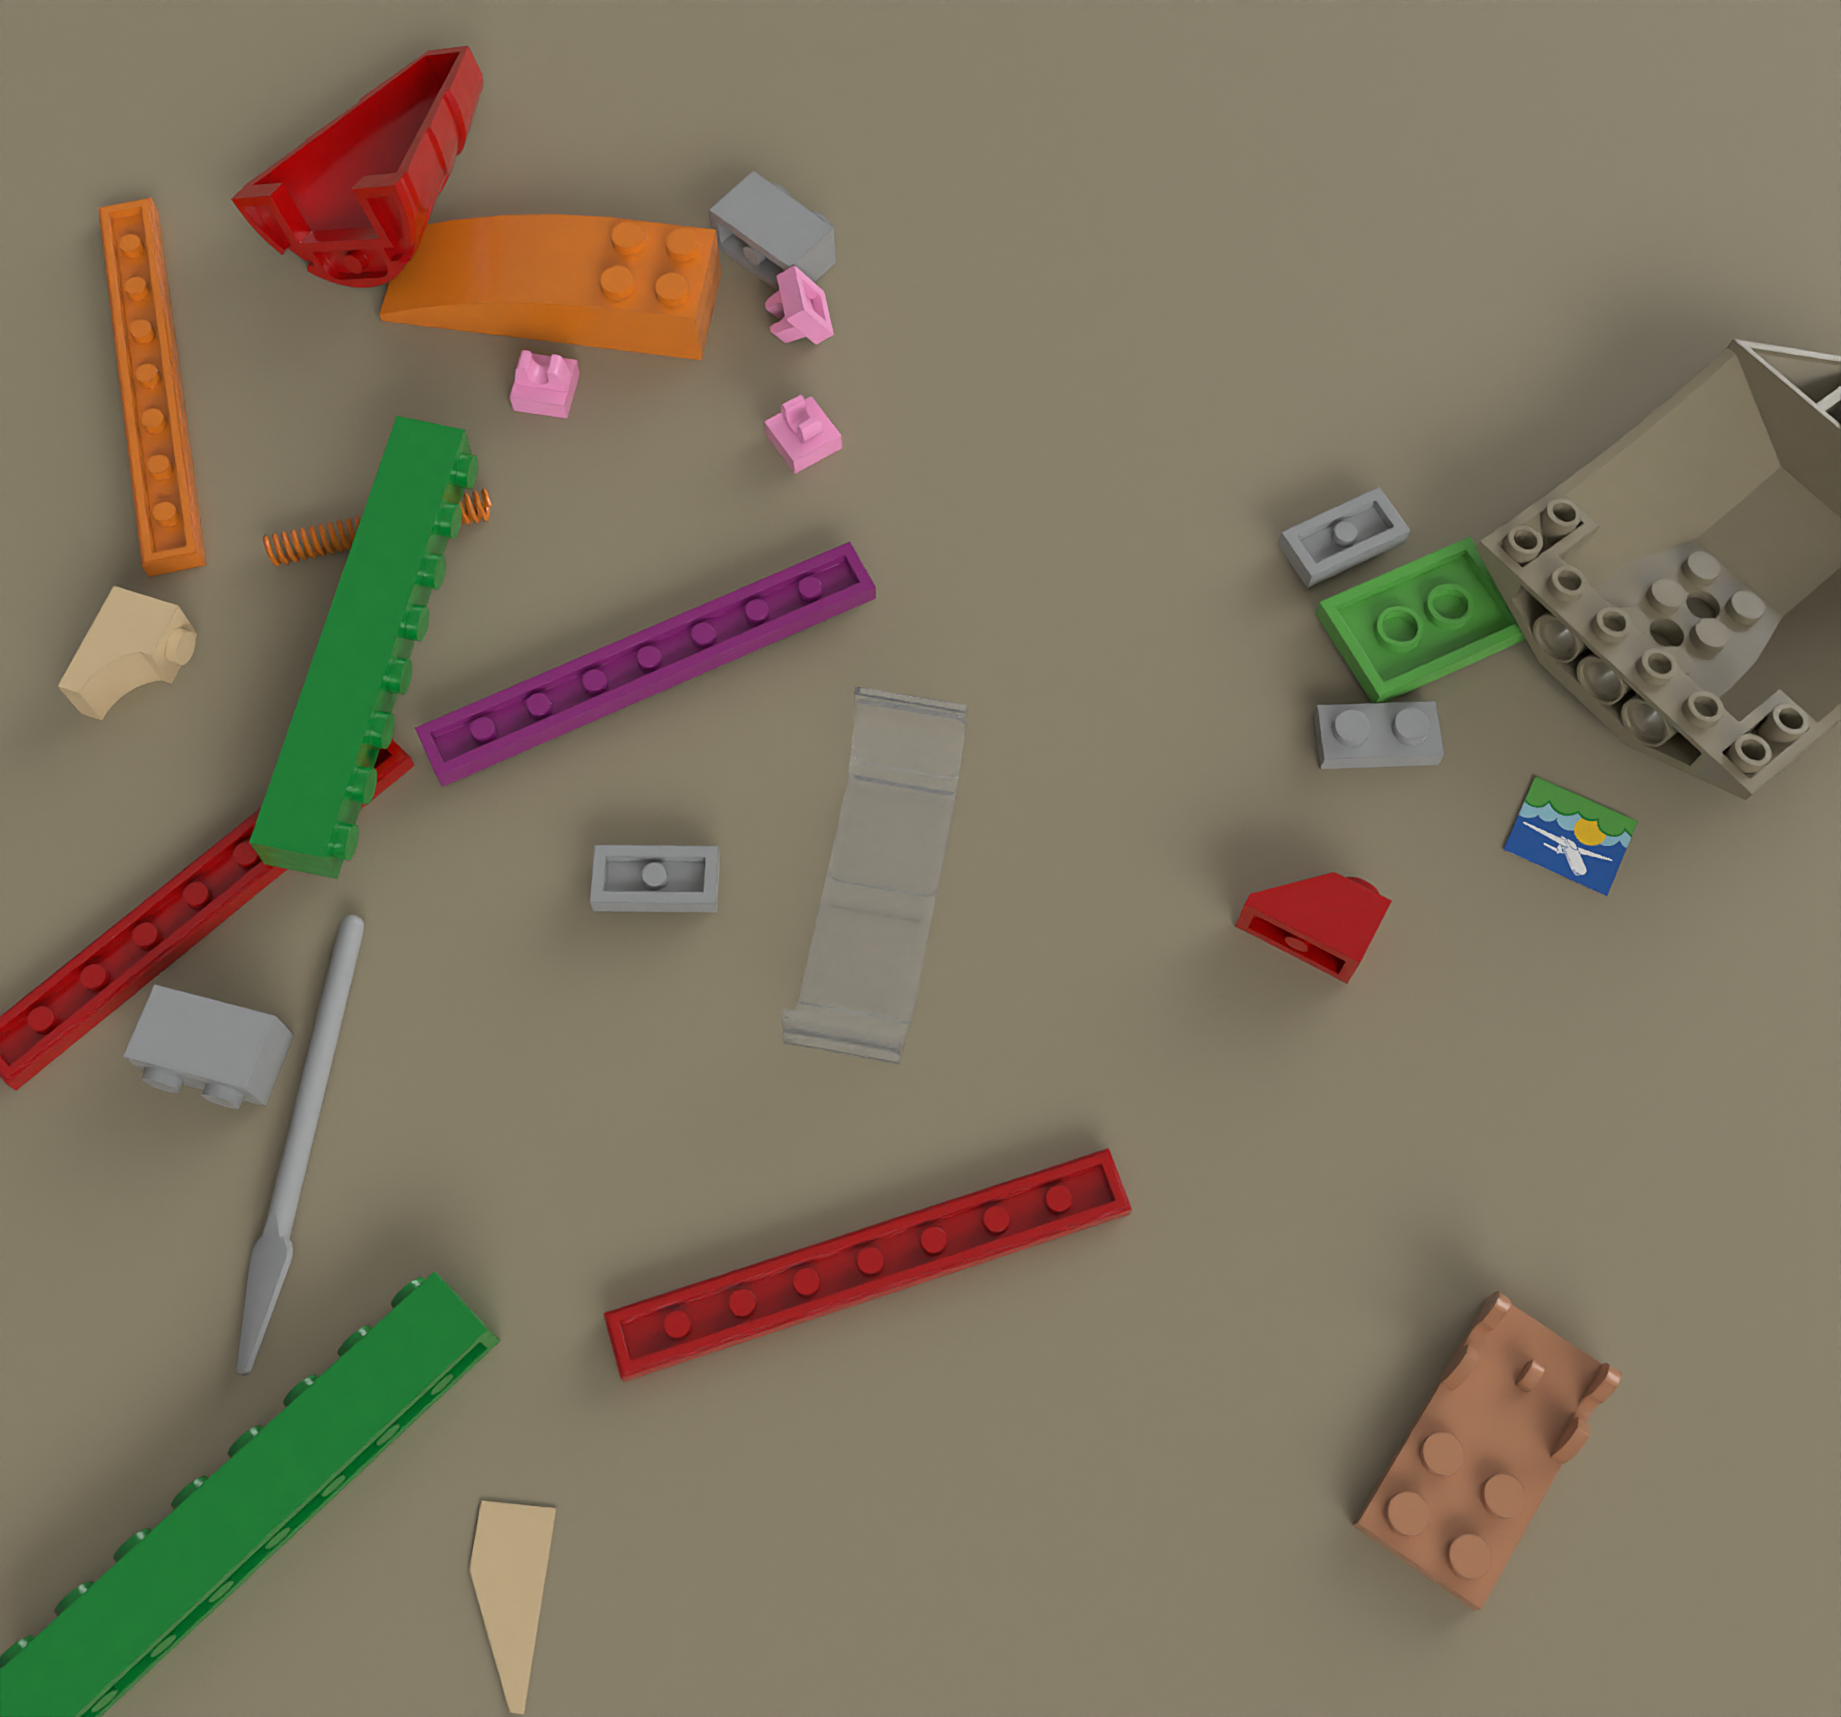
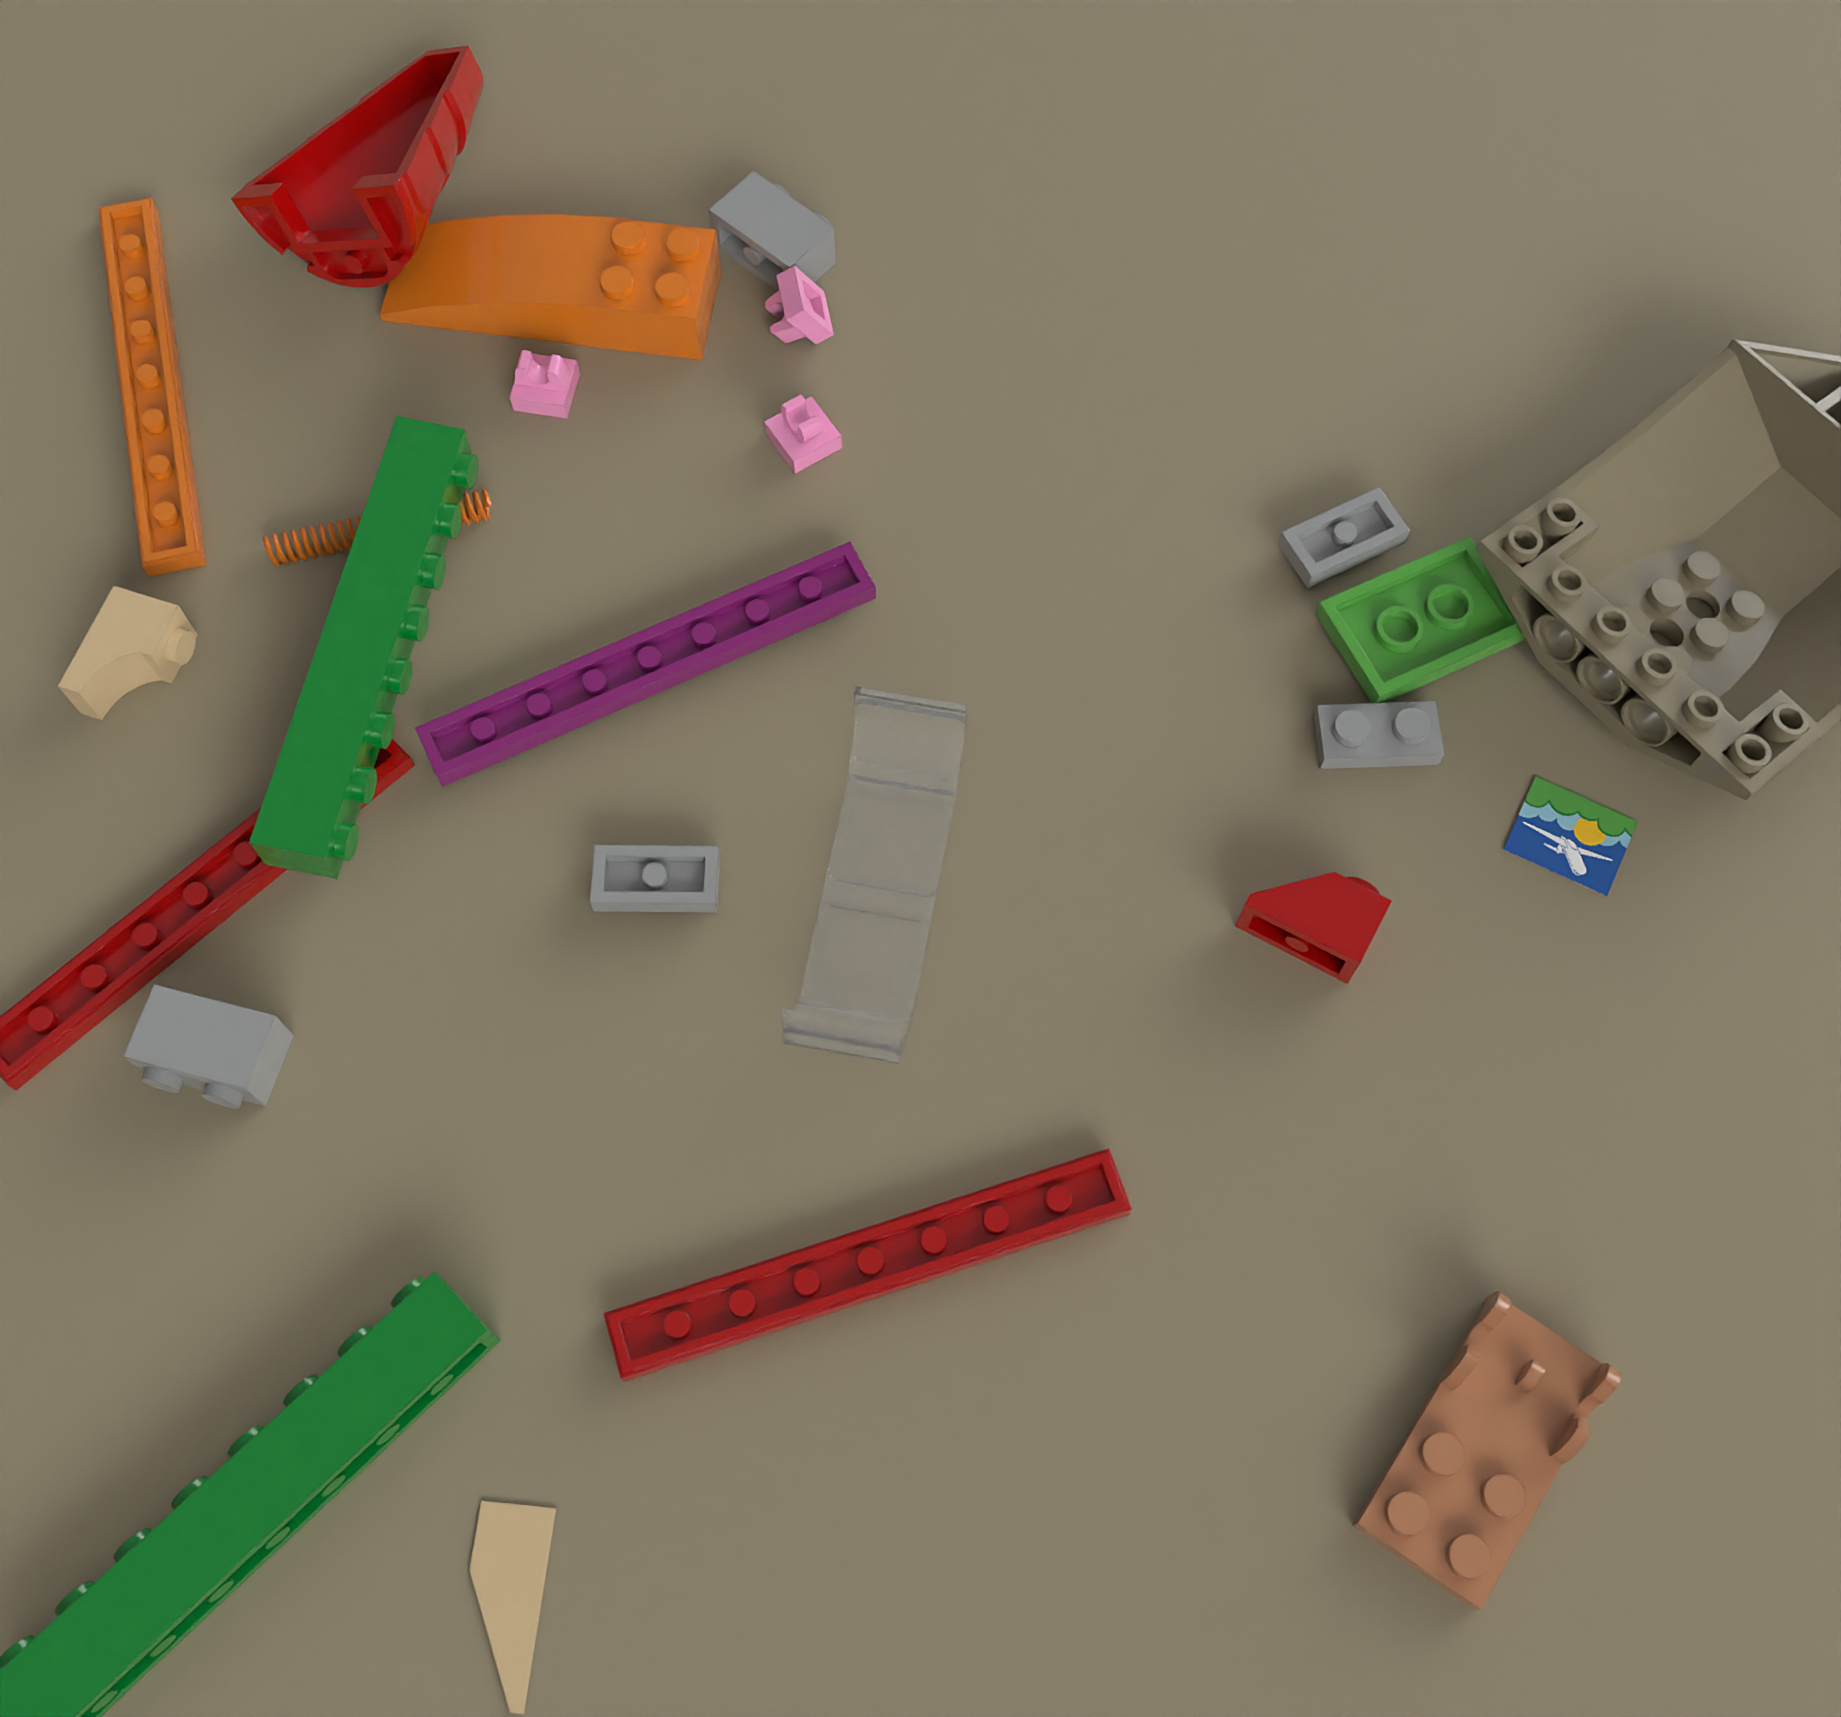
light grey piece [236,914,364,1376] -> none

